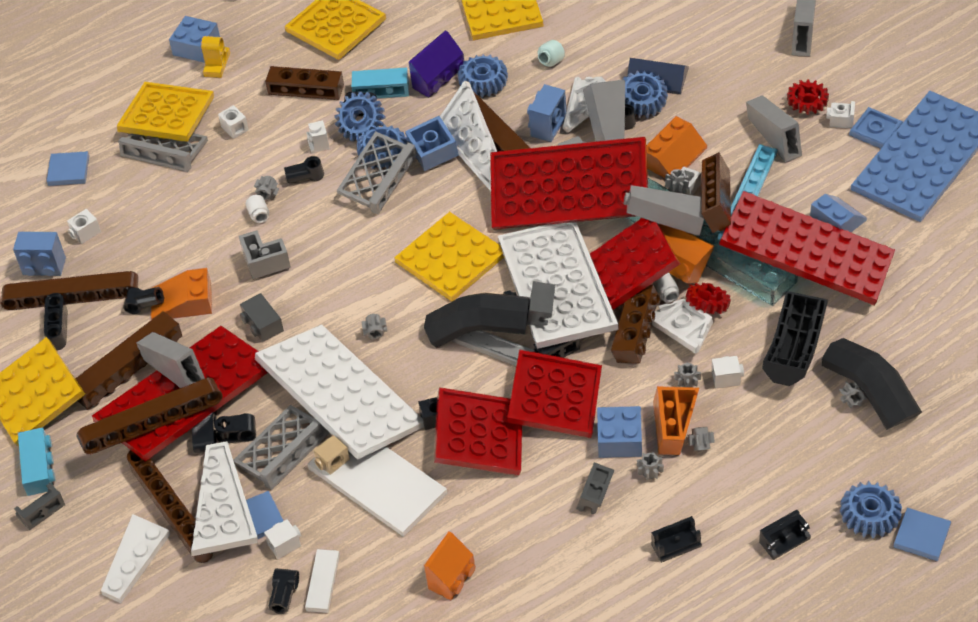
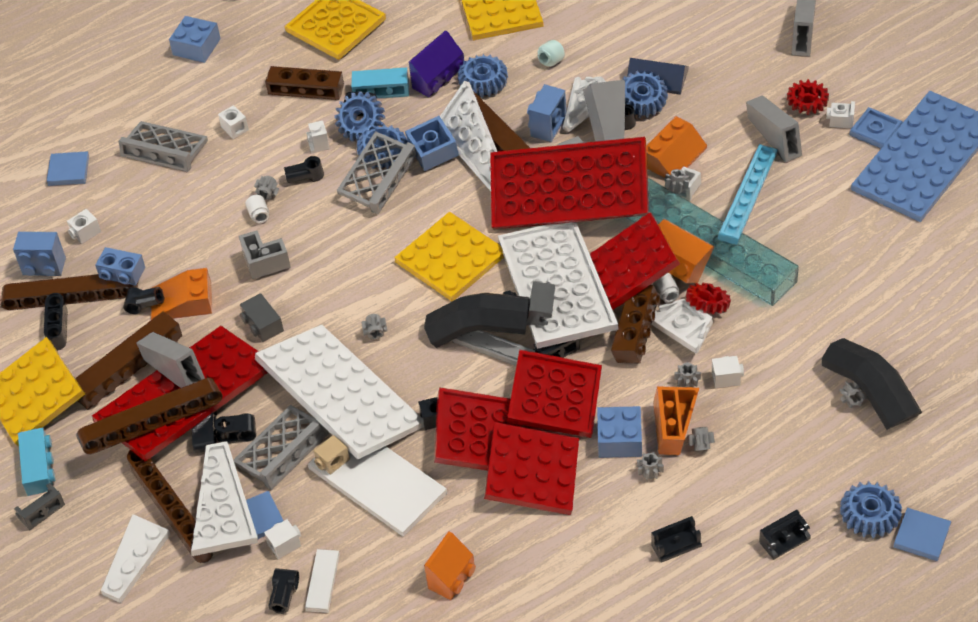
yellow plate [117,82,214,142] -> none
yellow tile [201,36,230,78] -> none
dark grey hinge [576,462,615,514] -> none
light grey slope [624,185,704,236] -> none
reddish brown brick [701,152,731,233] -> none
plate [719,191,895,306] -> none
black piece [762,291,828,386] -> none
medium blue slope [810,194,867,232] -> none
none -> medium blue brick [95,247,146,285]
none -> red plate [484,422,579,515]

